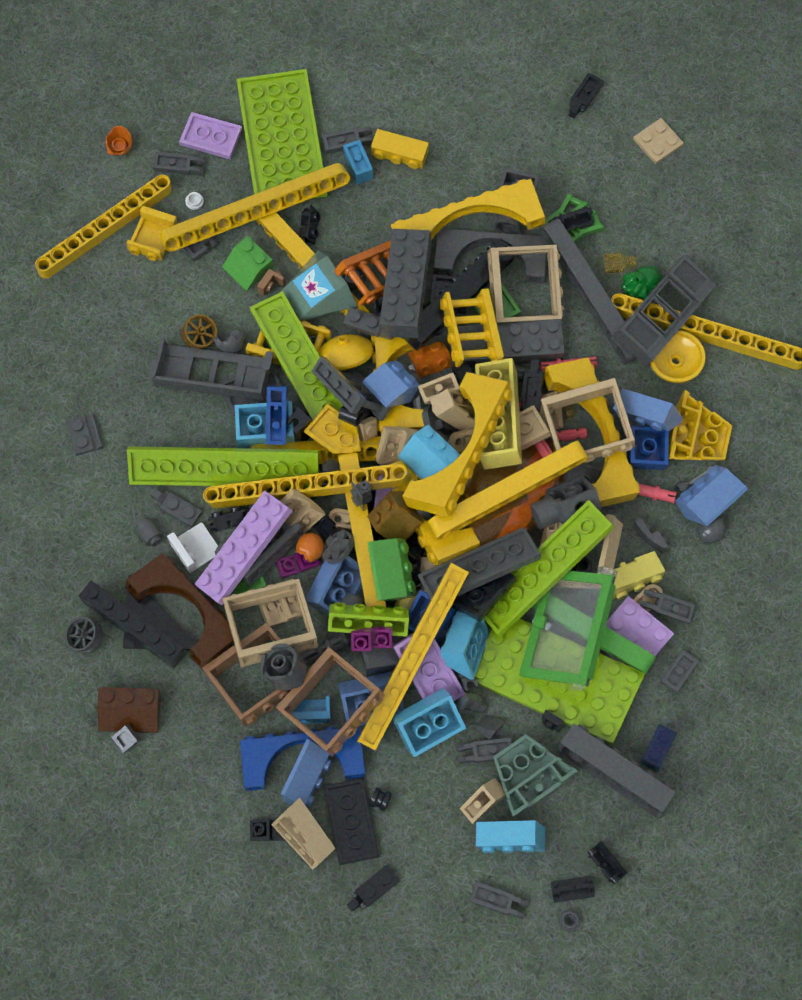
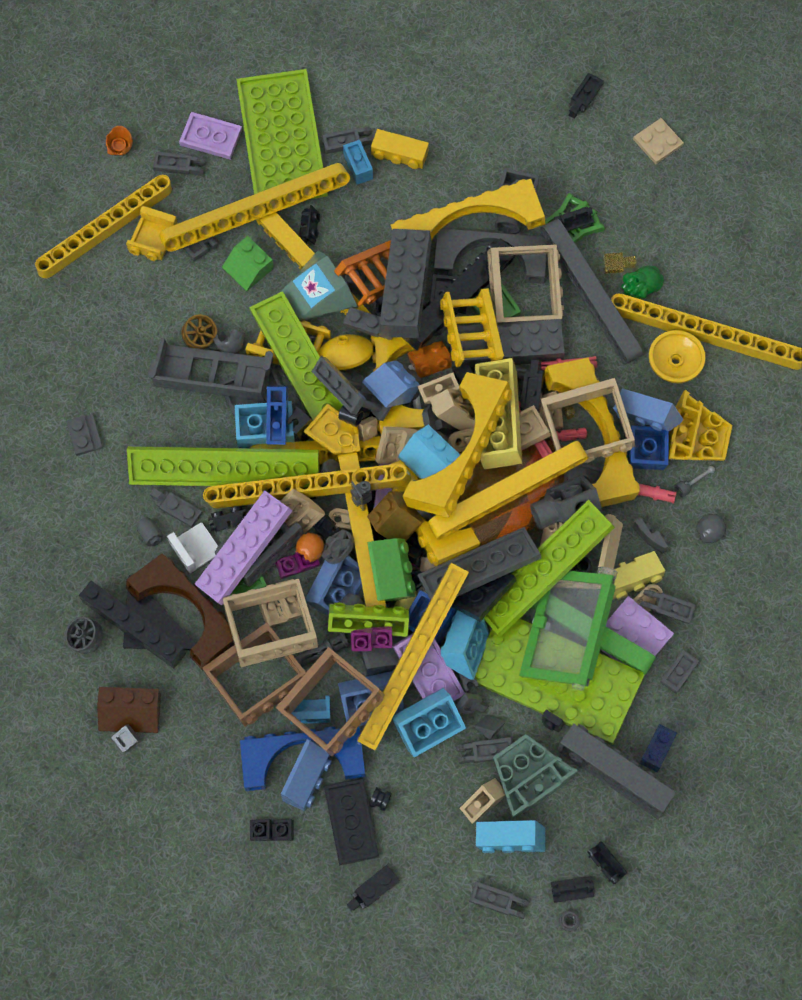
white plate [185,192,204,210] -> none
medium nougat bracket [257,269,285,296] -> none
dark grey brick [260,643,307,690] -> none
tan wedge [271,797,335,869] -> none
dark grey piece [611,255,716,366] -> none
medium blue slope [675,465,748,526] -> none

